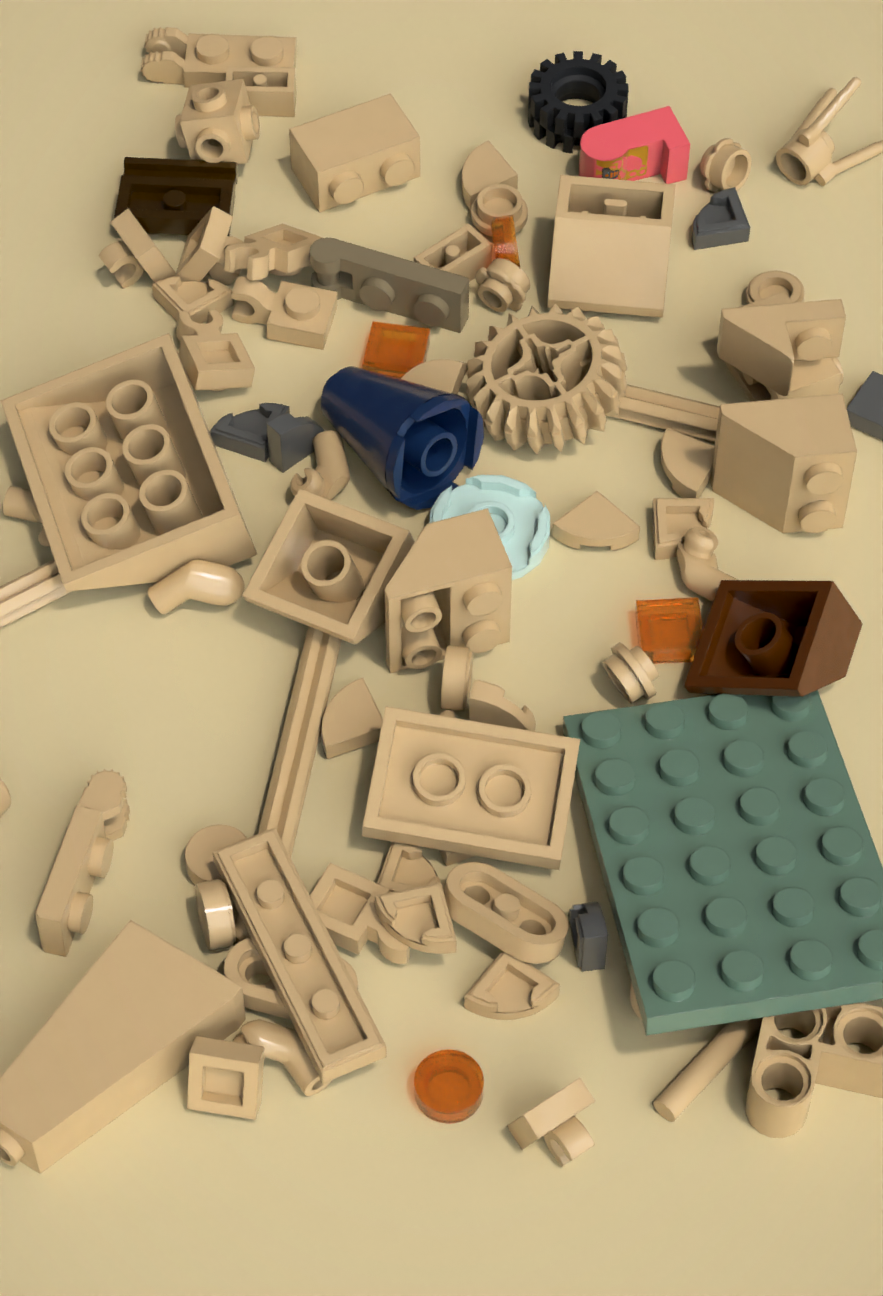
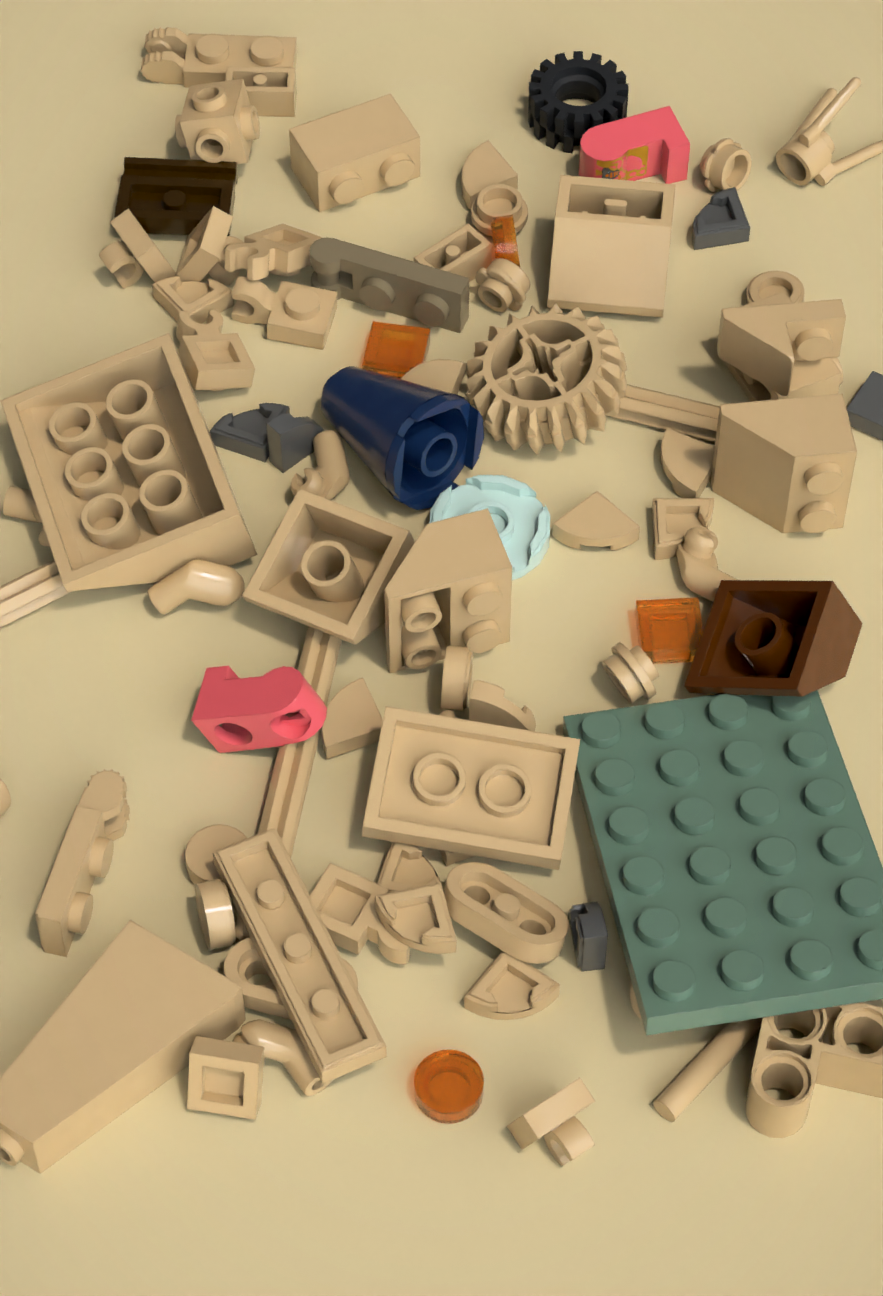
none -> coral leg [191,666,327,753]

